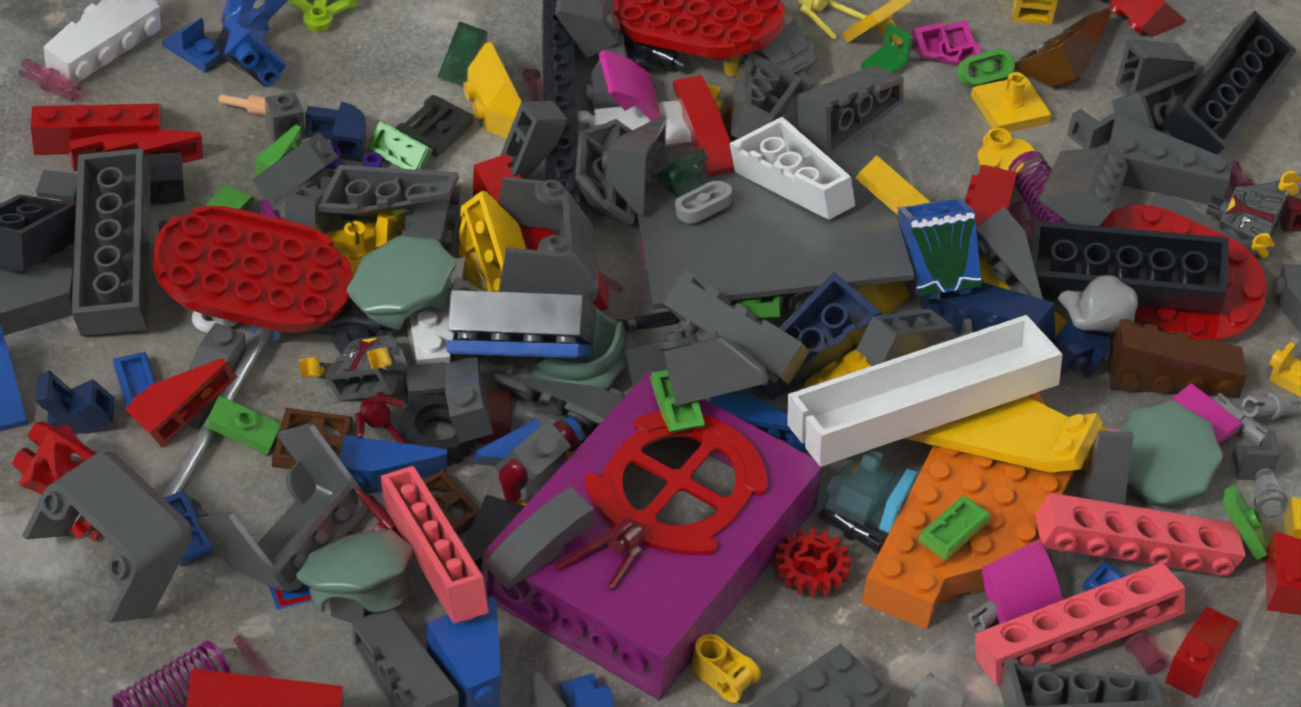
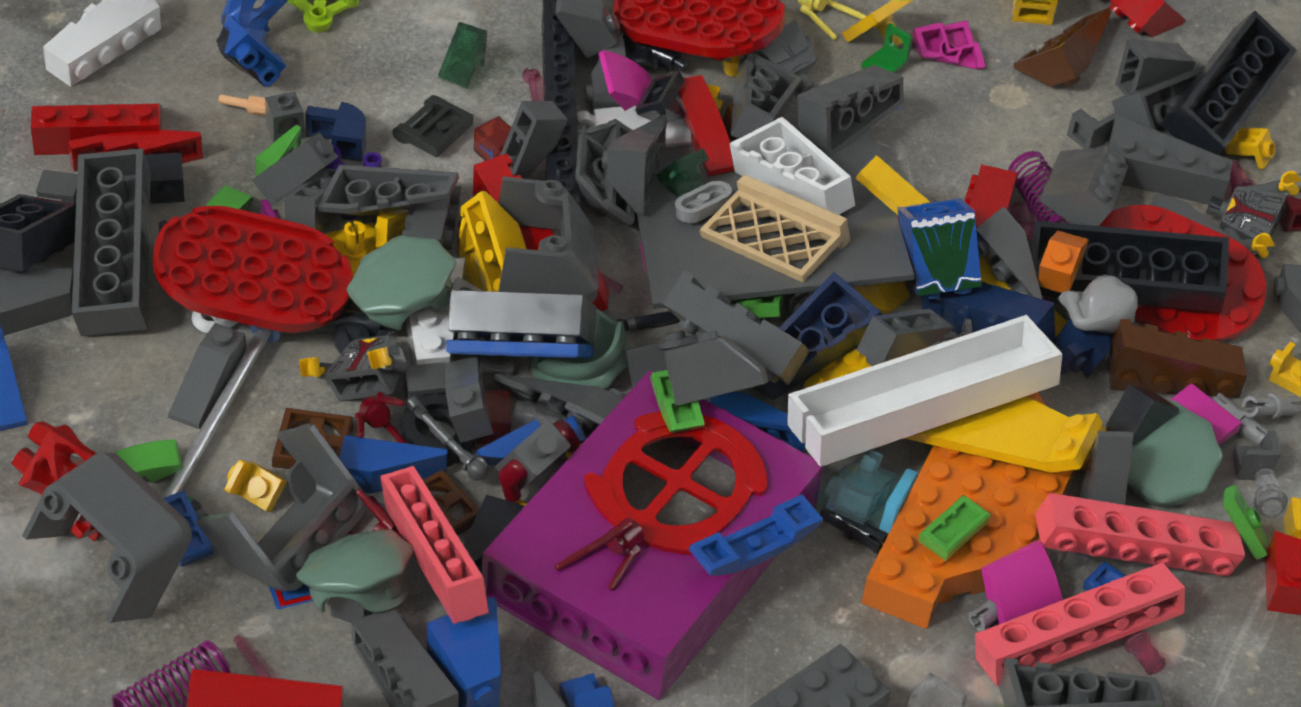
clear pink pin [19,58,81,102] -> none
dark blue brick [35,370,115,434] -> none
blue tile [113,352,156,415] -> none
red slope [125,358,237,448] -> none
blue slope [162,18,225,73] -> none
bright green plate [204,395,281,455] -> none
plate [366,121,433,170] -> none
yellow wedge [463,42,521,139] -> none
dark grey slope [485,486,594,589] -> none
yellow piece [691,634,761,703] -> none
red gear [774,527,852,598] -> none
bright green plate [957,49,1015,87] -> none
yellow tile [971,72,1052,132] -> none
yellow plate [977,128,1035,176] -> none
red slope [1164,606,1239,699] -> none
none -> bright green slope [114,439,183,483]
none -> yellow bracket [224,460,287,512]
none -> dark grey piece [405,396,489,481]
none -> clear red brick [474,116,511,161]
none -> black slope [635,71,685,123]
none -> blue slope [689,494,823,576]
none -> tan fence [699,174,851,283]
none -> orange slope [1038,231,1089,293]
none -> black slope [1106,384,1179,445]
none -> yellow bracket [1225,128,1276,169]

